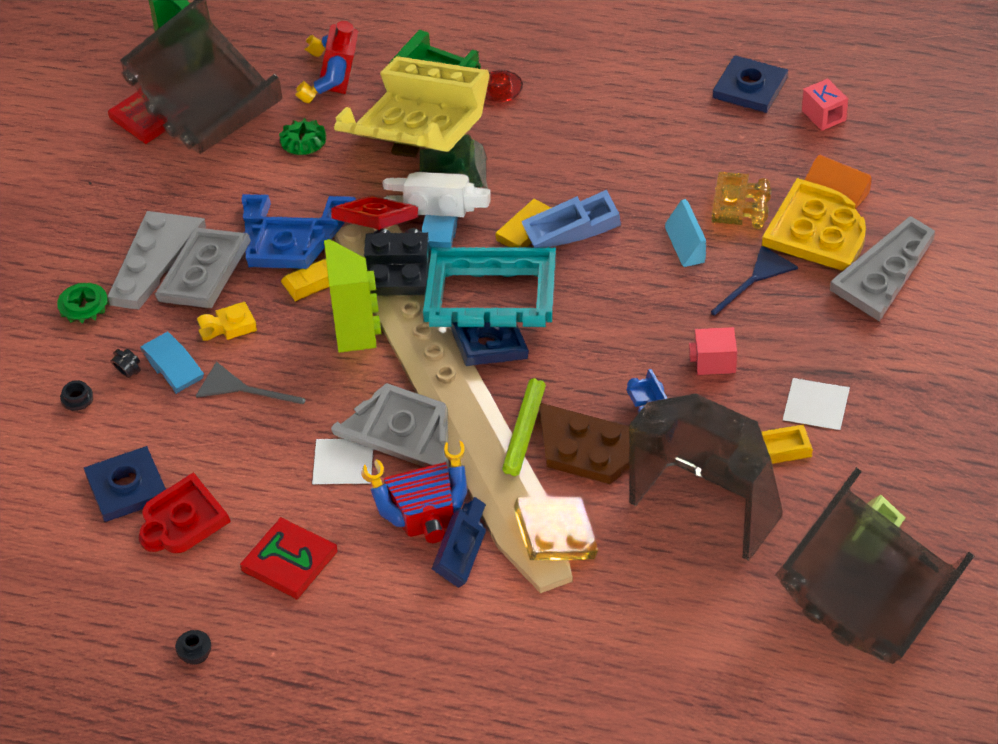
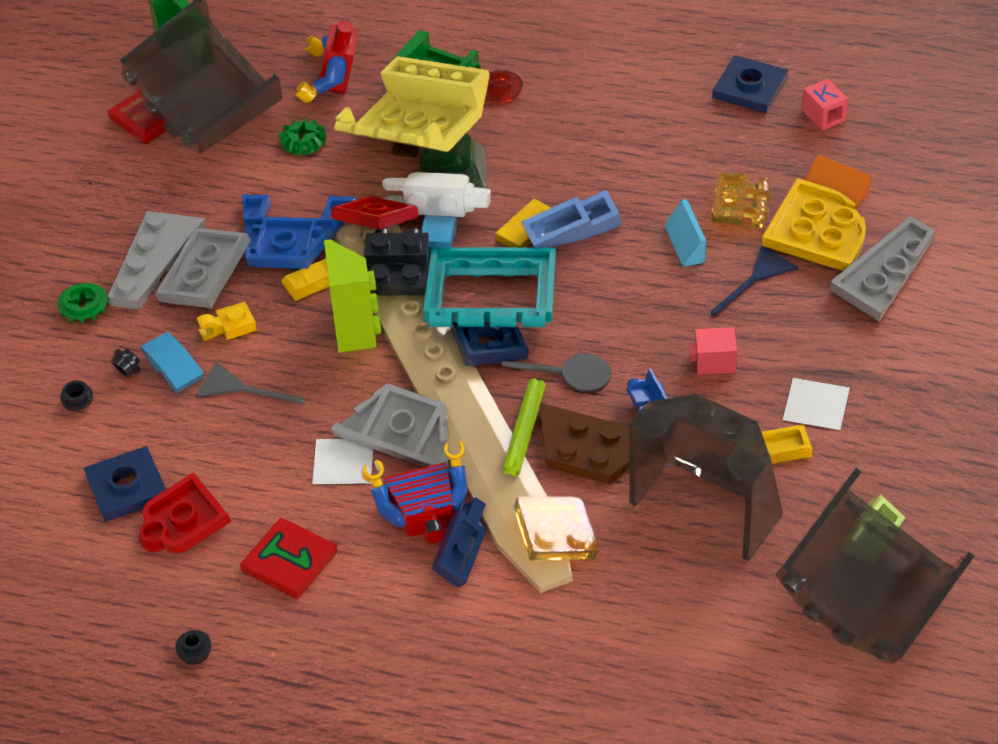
none -> dark grey piece [501,353,611,392]

